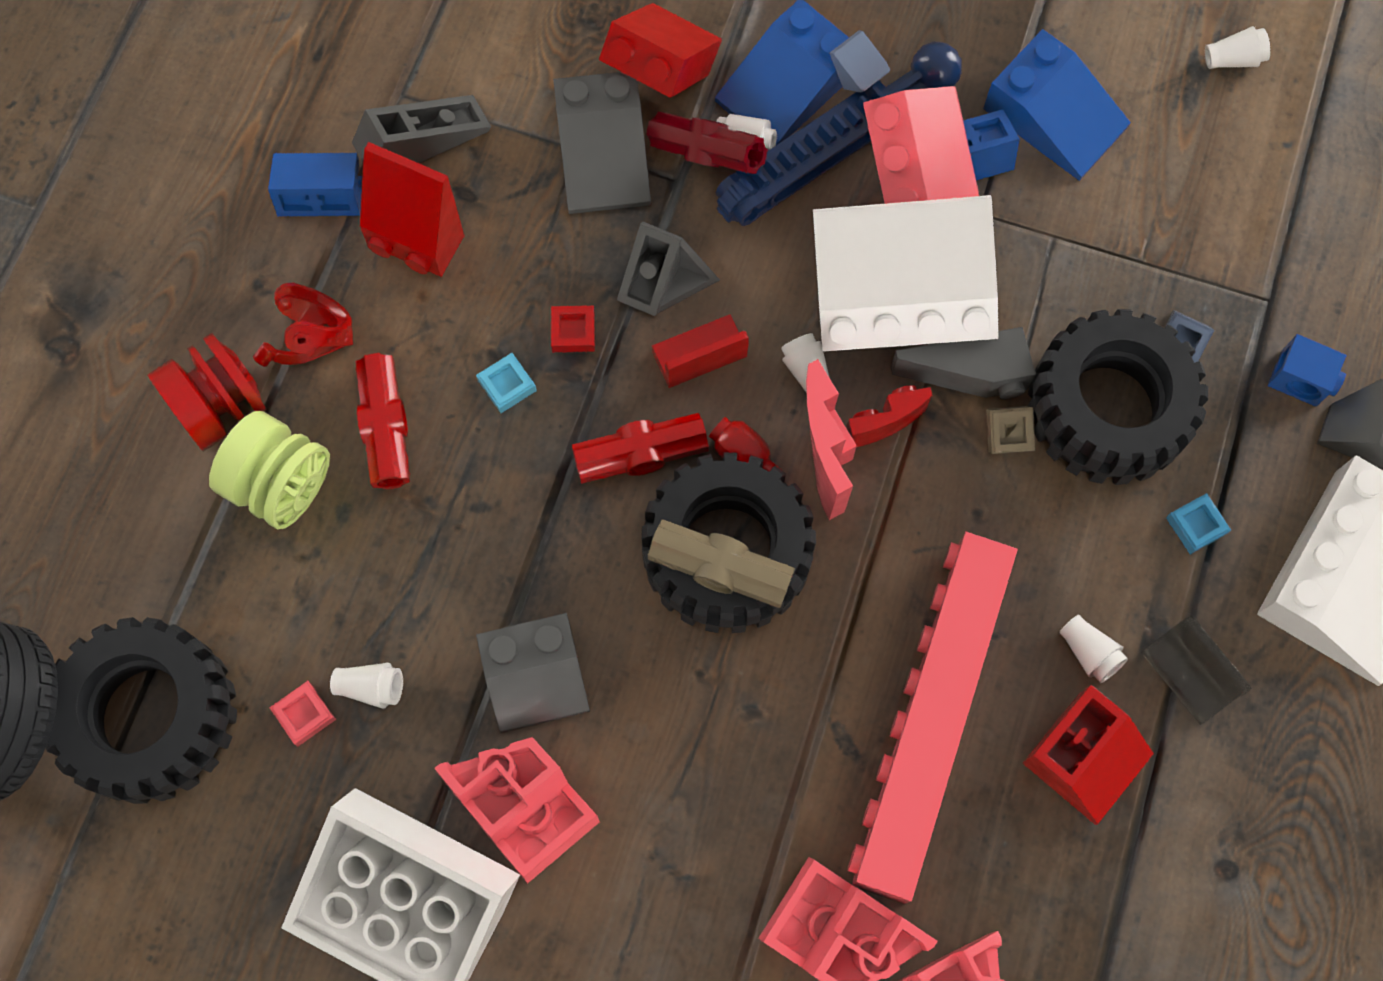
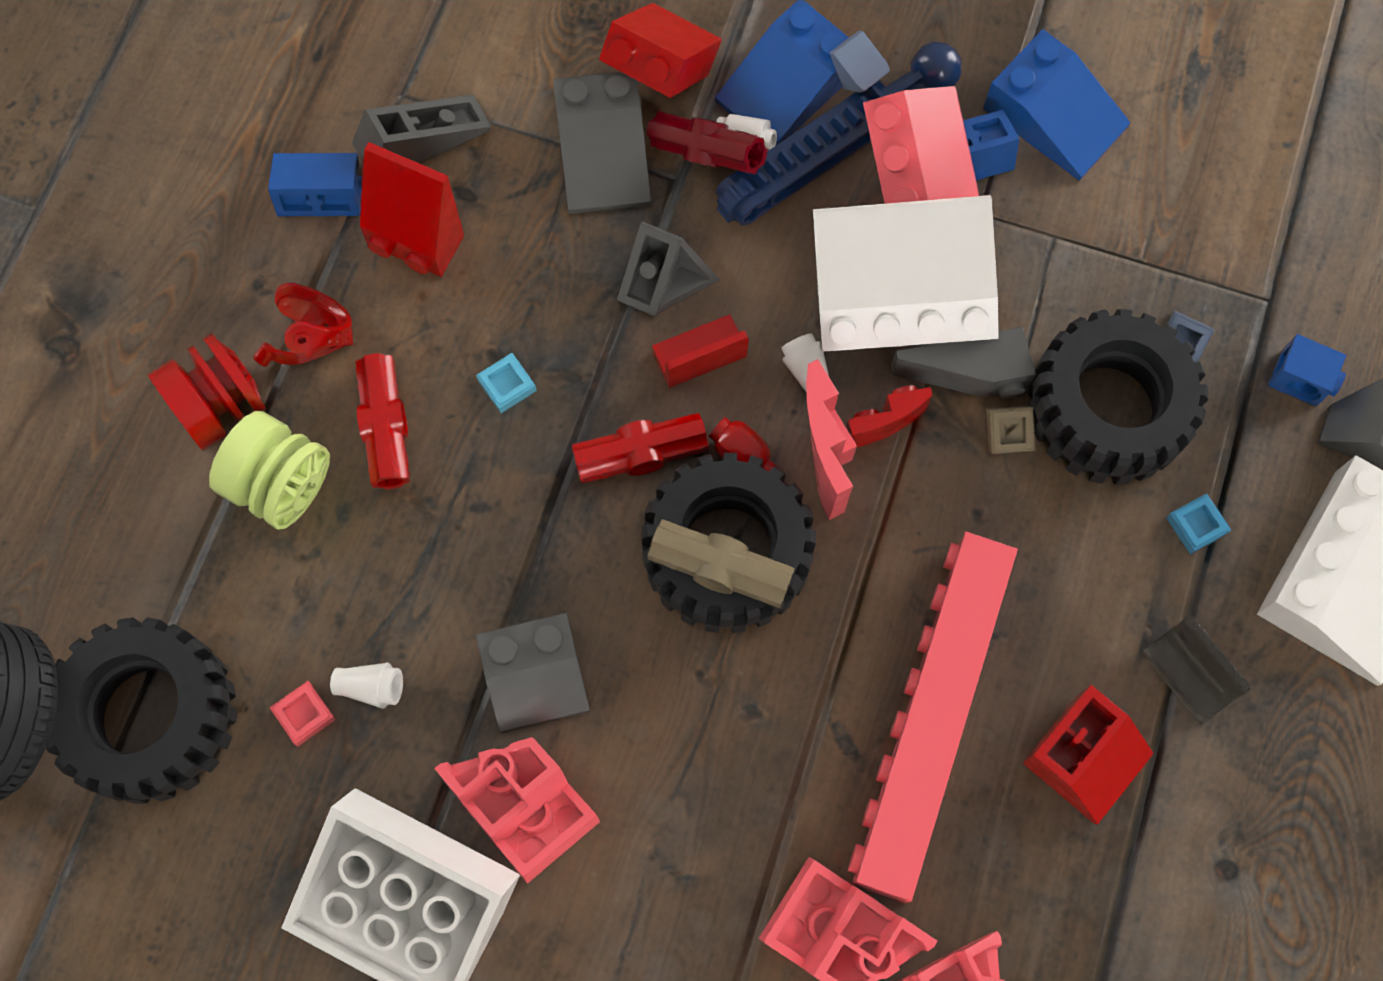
red plate [551,305,595,353] -> none
white cone [1059,615,1128,683] -> none
white cone [1205,26,1270,69] -> none

